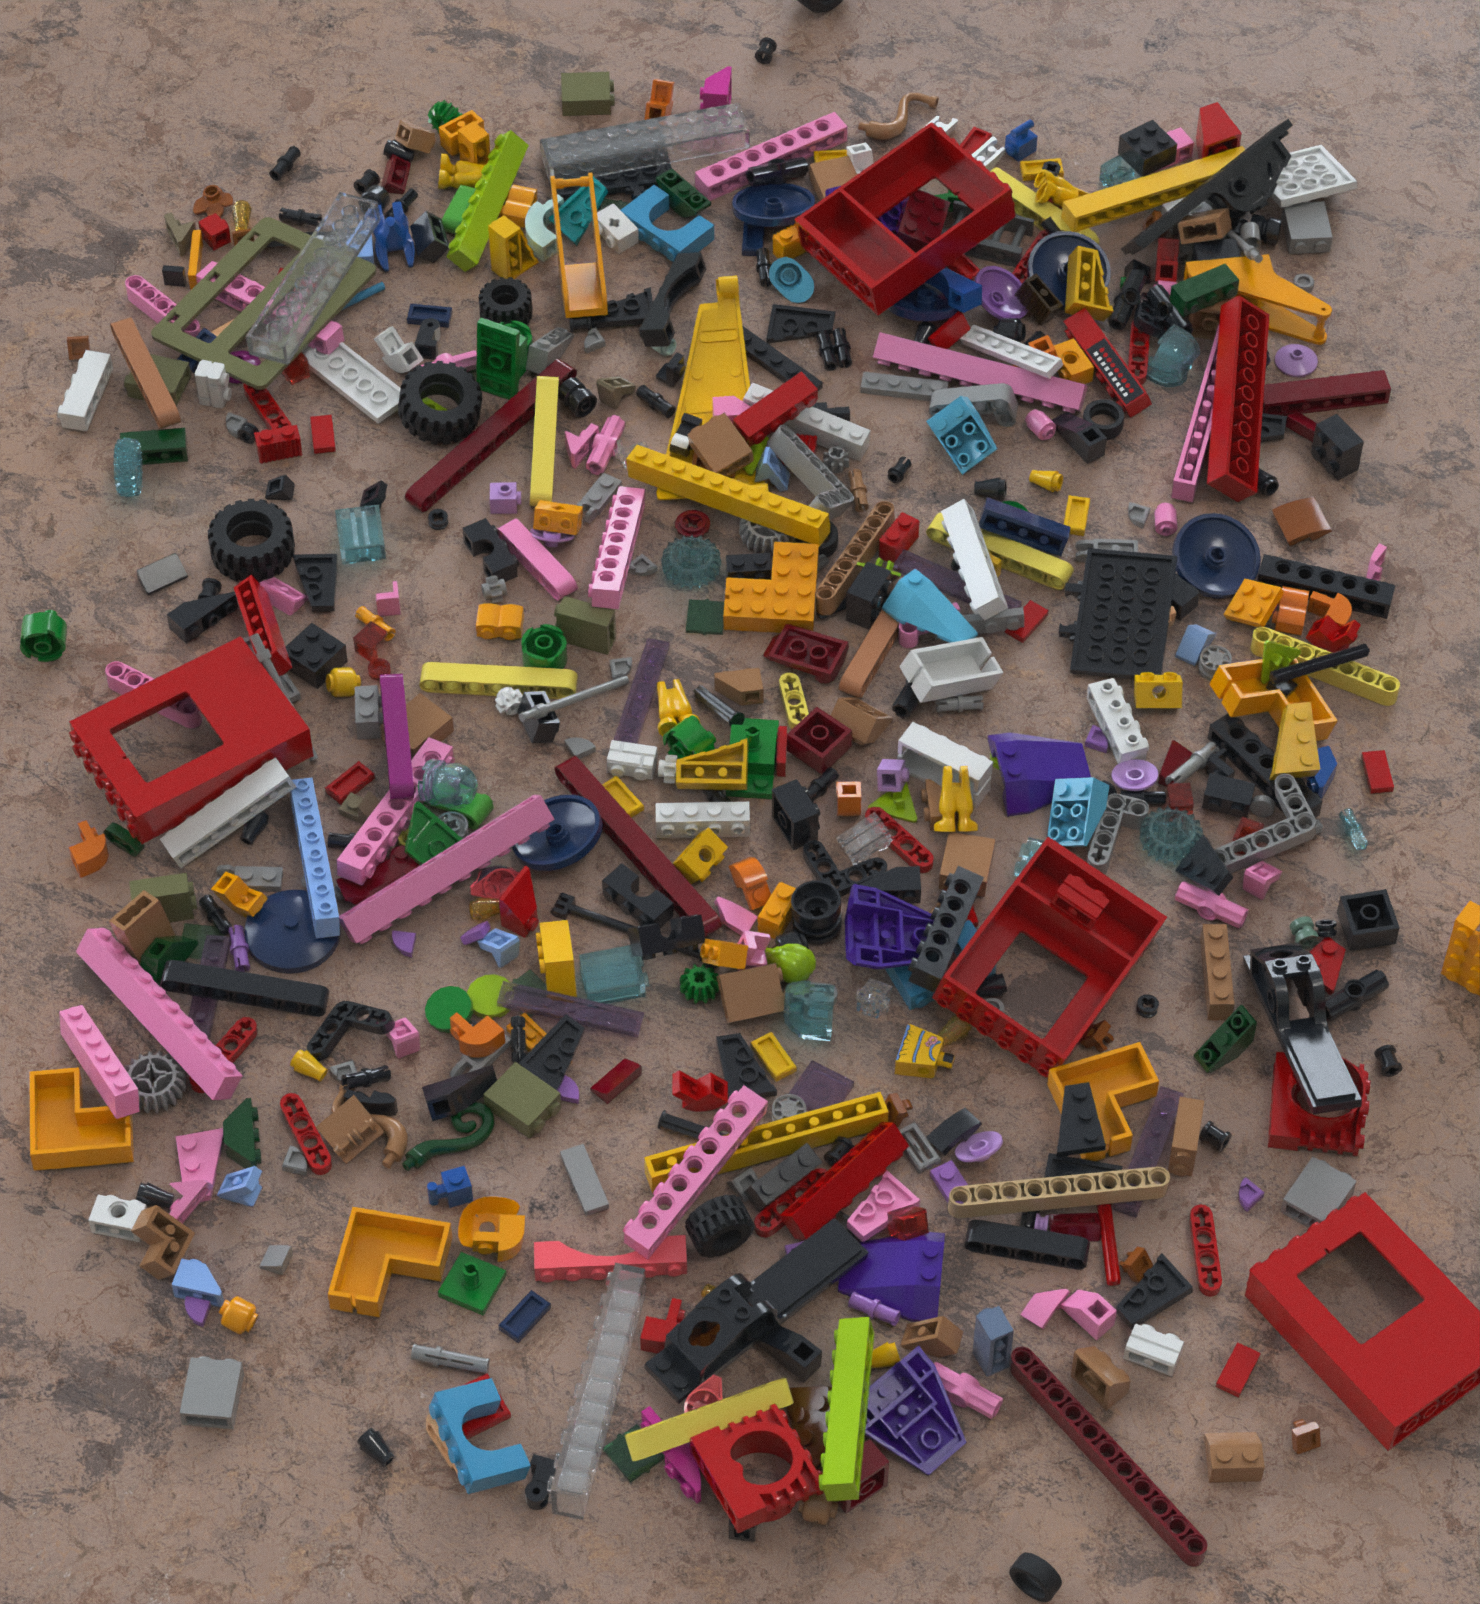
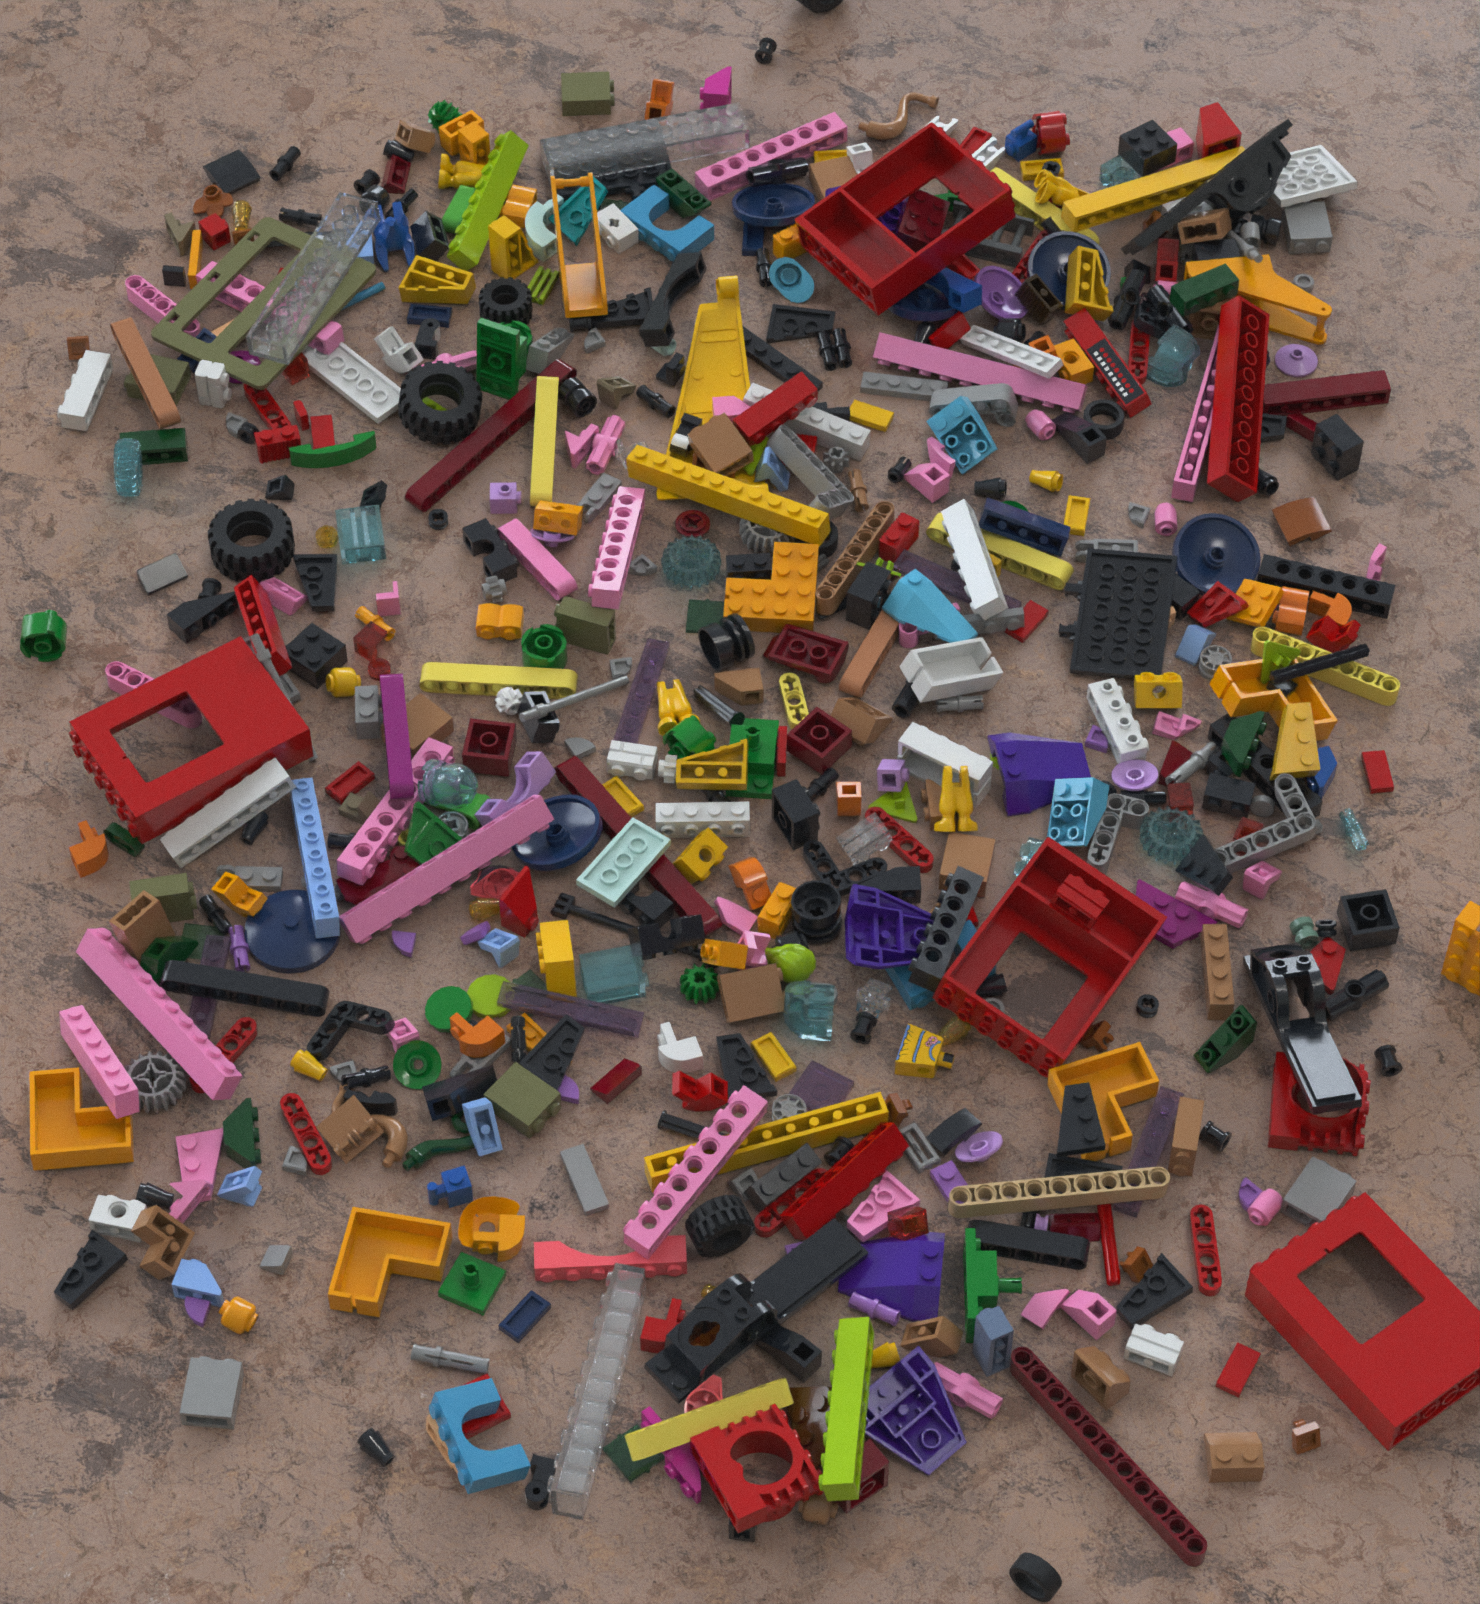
none -> black wing [54,1229,128,1310]
none -> black slope [203,149,261,194]
none -> green slope [289,431,377,468]
none -> red tile [293,400,310,431]
none -> clear yellow tile [315,525,338,548]
none -> green dish [393,1040,442,1089]
none -> yellow wedge [398,255,476,304]
none -> dark red brick [462,718,517,777]
none -> light blue slope [462,1097,503,1156]
none -> lavender arch [475,752,556,827]
none -> lime tile [528,266,559,305]
none -> light aqua plate [576,818,671,908]
none -> white brick [657,1022,703,1073]
none -> black wheel [698,613,755,671]
none -> yellow tile [849,399,894,432]
none -> black bush [850,1012,877,1044]
none -> bright pink slope [904,462,950,503]
none -> bright pink slope [927,437,956,478]
none -> green brick [963,1228,1022,1343]
none -> red brick [1032,110,1070,155]
none -> magenta wing [1136,879,1217,949]
none -> bright pink slope [1152,711,1202,740]
none -> red wing [1187,581,1249,628]
none -> dark green slope [1221,711,1267,777]
none -> bright pink brick [1247,1189,1283,1226]

